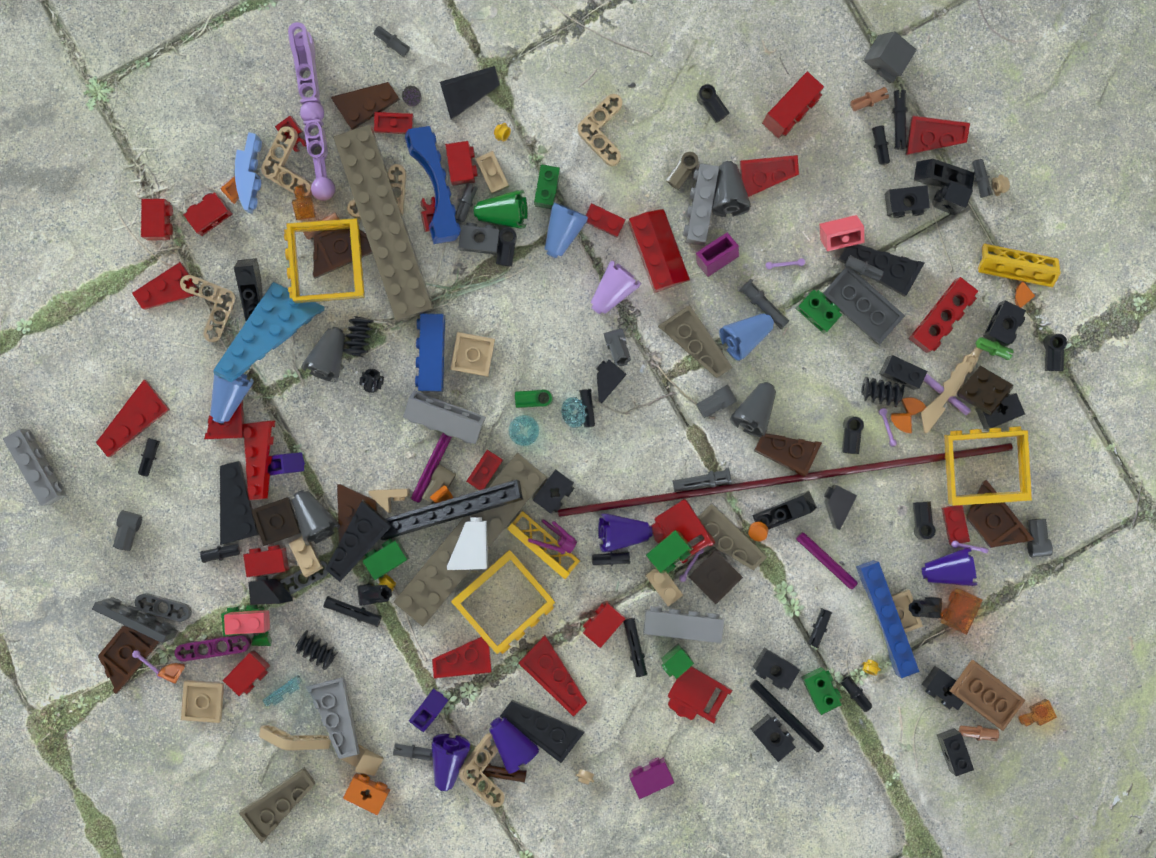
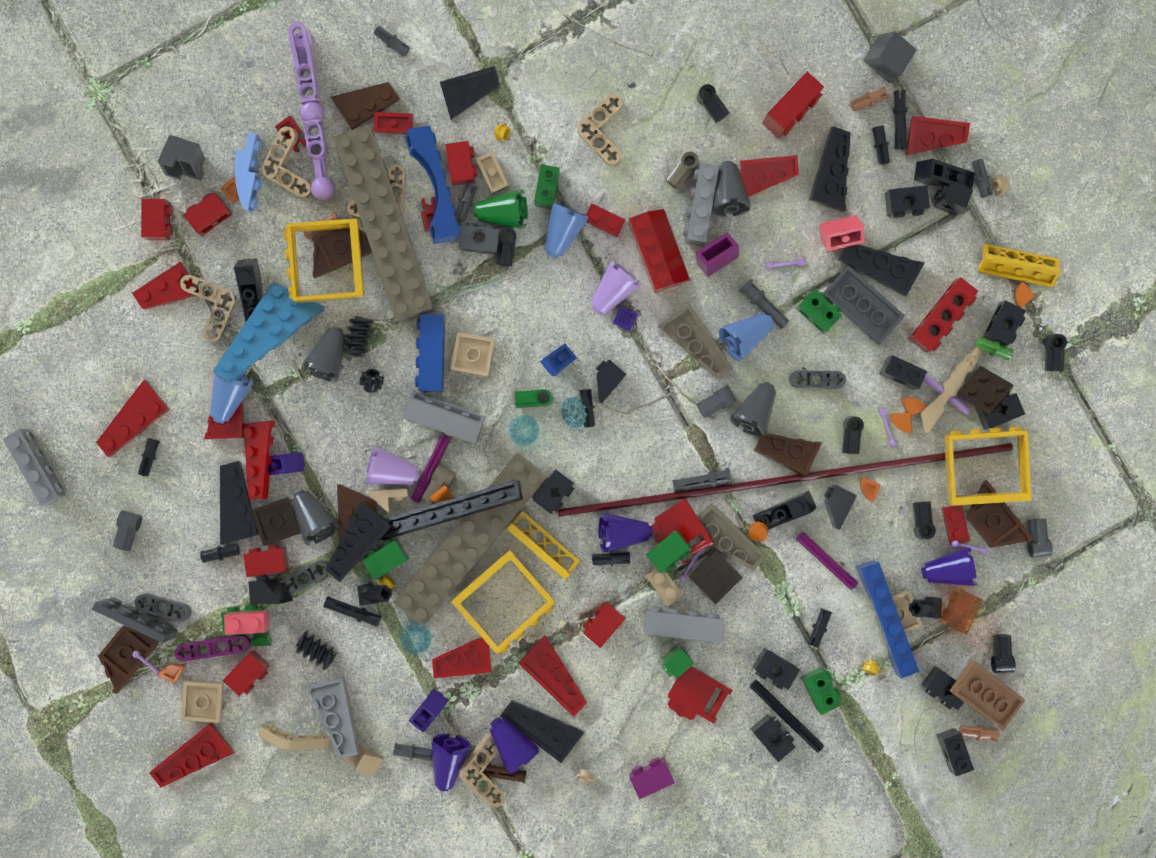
dark tan wing [239,767,315,843] -> none
clear light blue plate [262,675,302,707] -> none
tan plate [289,536,323,578] -> none
clear orange plate [292,185,316,220] -> none
orange brick [343,773,391,816] -> none
clear smoke tile [402,86,422,106] -> none
white slope [447,517,488,570] -> none
red plate [466,449,503,490] -> none
magenta plant [528,519,577,555] -> none
dark grey piece [603,328,631,366] -> none
black pin [623,618,648,677] -> none
black axle [840,675,872,712] -> none
dark grey axle [844,255,883,281] -> none
black piece [861,377,905,408] -> none
clear orange plate [1018,699,1057,727] -> none
none -> red wing [149,722,235,788]
none -> dark grey plate [158,135,205,180]
none -> lavender cone [364,446,420,485]
none -> clear light blue gear [400,623,431,655]
none -> blue slope [540,344,577,376]
none -> dark purple plate [612,306,638,332]
none -> dark grey beam [789,370,846,389]
none -> black wing [809,126,851,212]
none -> orange tile [860,477,881,502]
none -> black piece [991,634,1016,673]

